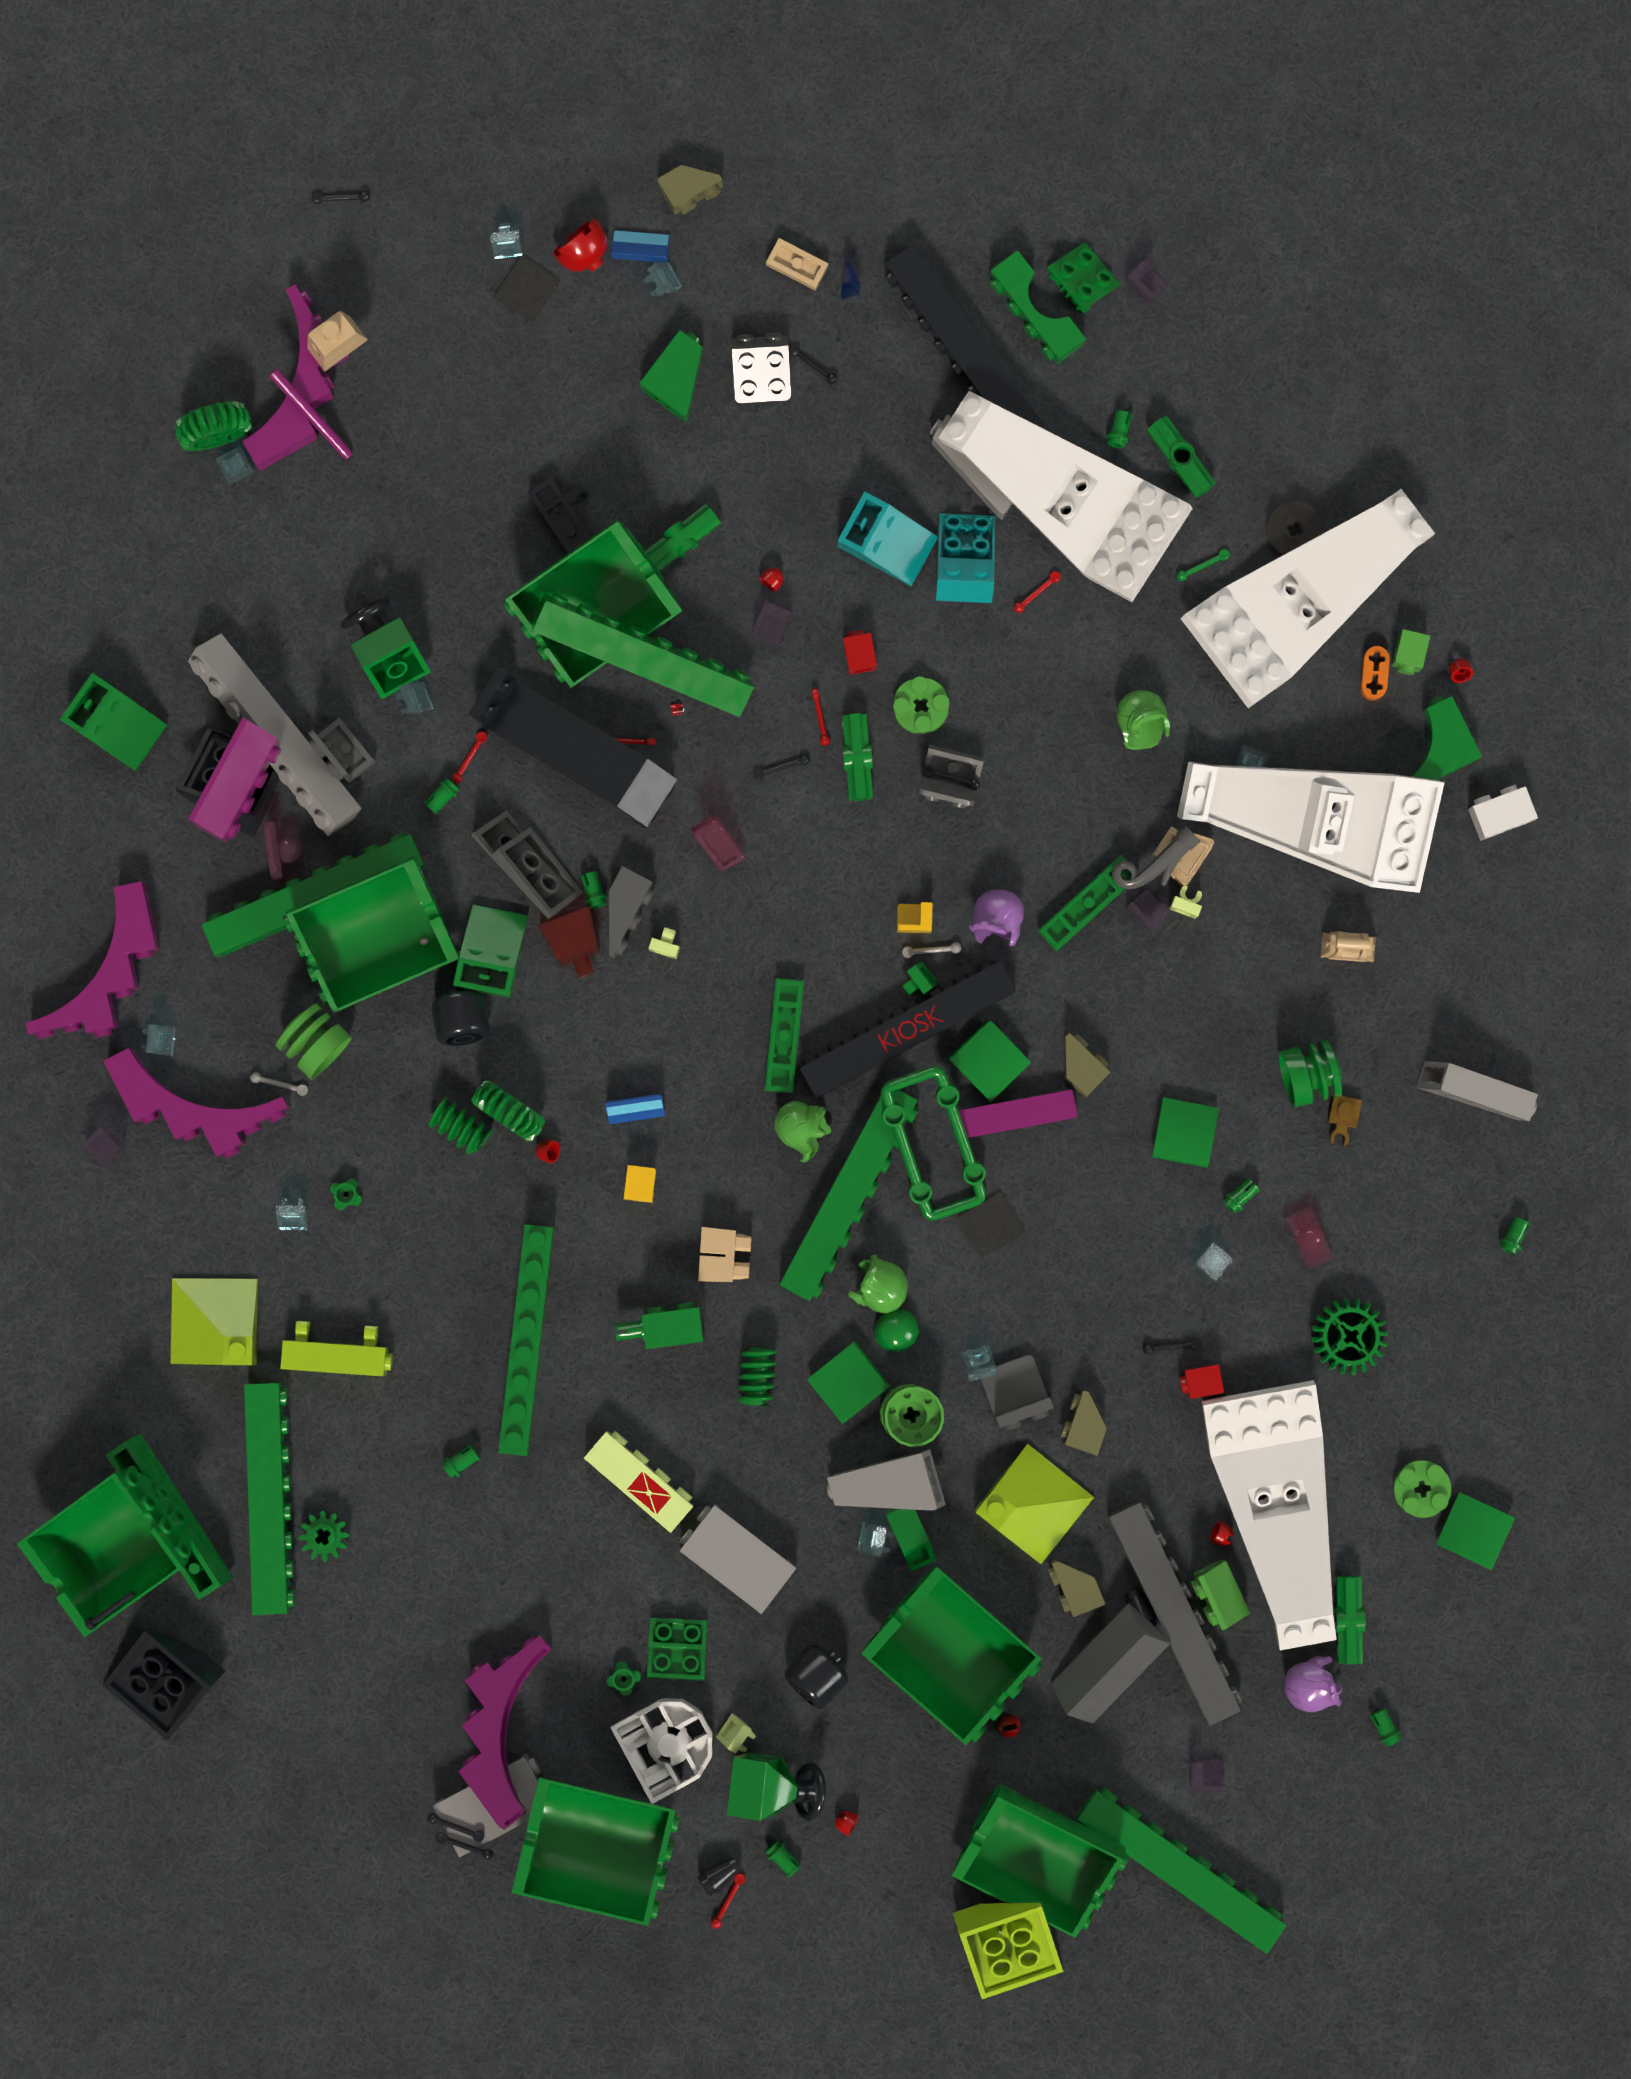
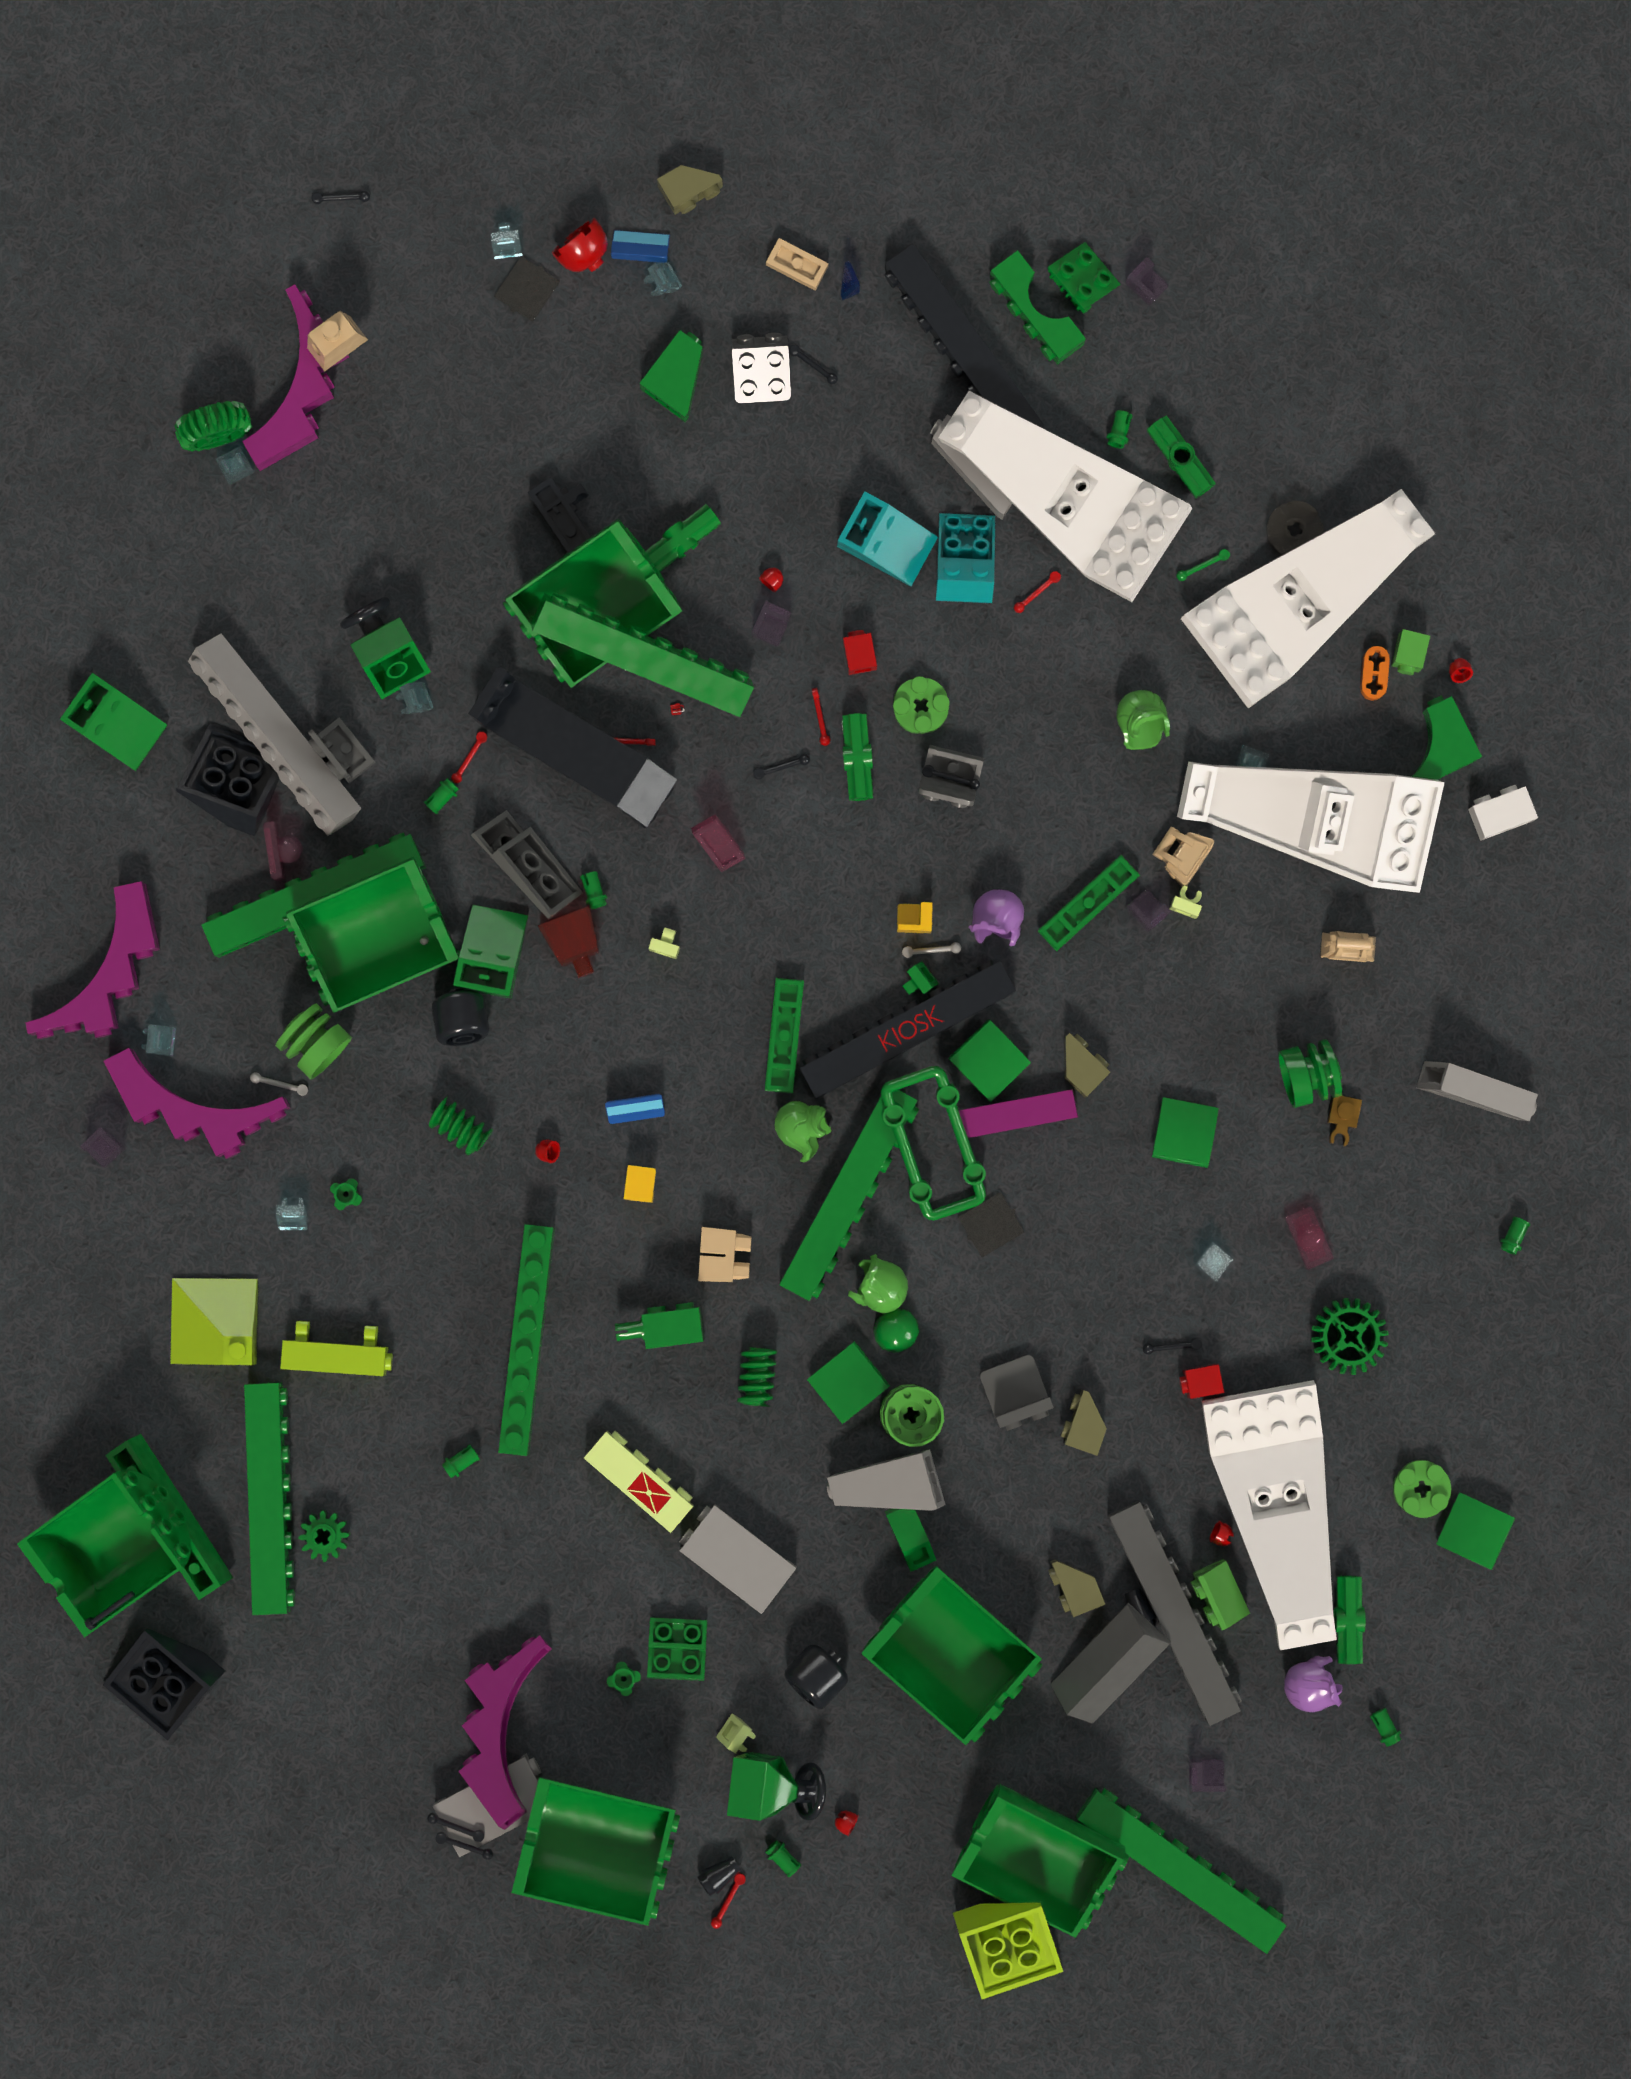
magenta slope [188,718,281,843] -> none
magenta bar [268,368,353,460] -> none
green gear [471,1081,545,1141] -> none
dark grey slope [609,866,655,959] -> none
white connector [611,1698,713,1804] -> none
clear light blue tile [857,1522,893,1556] -> none
clear light blue tile [962,1346,997,1382] -> none
lime slope [974,1444,1094,1564] -> none
red hinge [997,1714,1021,1738] -> none
dark grey plant [1112,825,1200,889] -> none
green pin [1223,1178,1260,1214] -> none

